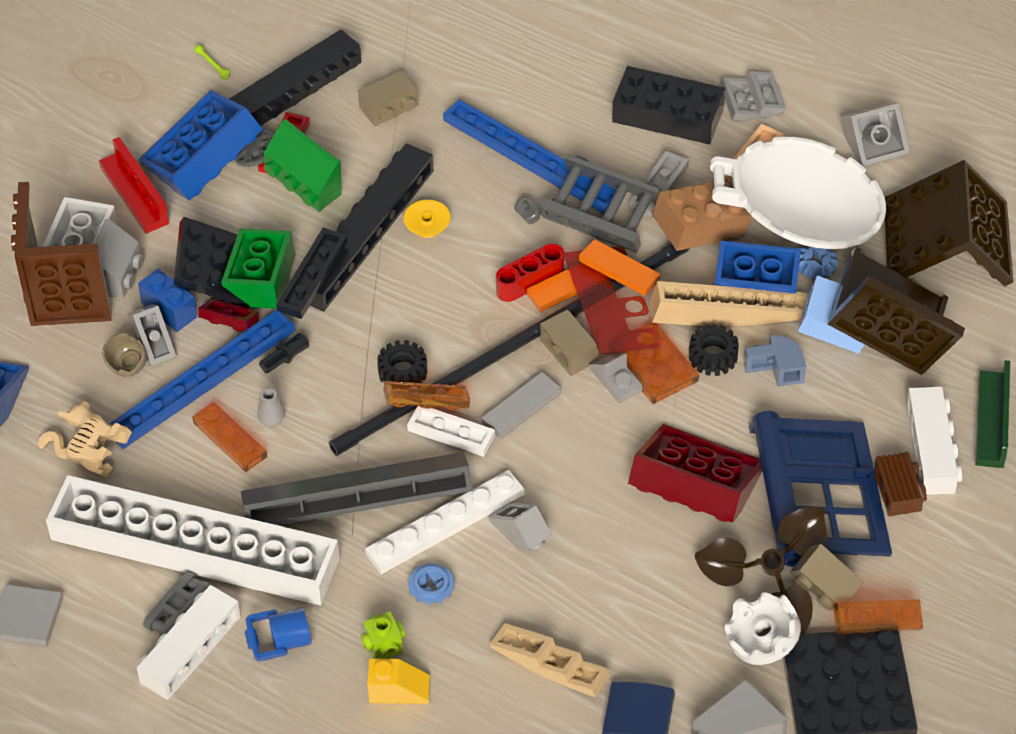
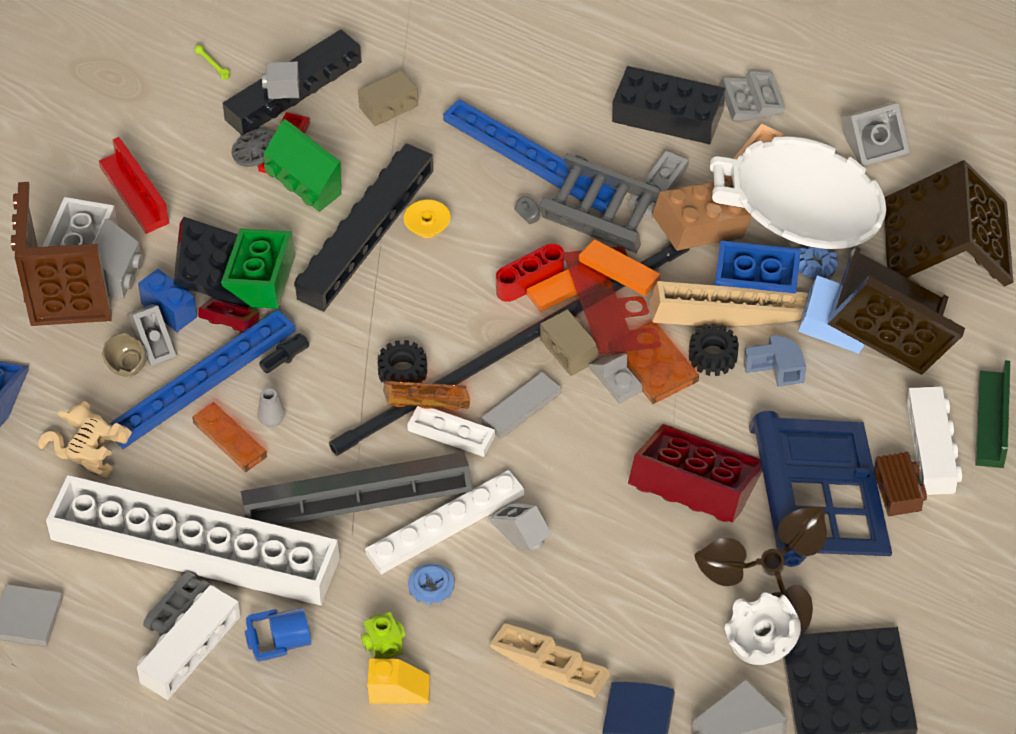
blue slope [138,90,263,201] -> none
black plate [276,228,348,319] -> none
dark tan brick [790,544,864,610] -> none
clear orange plate [833,599,923,634] -> none
none -> light grey brick [262,62,300,99]

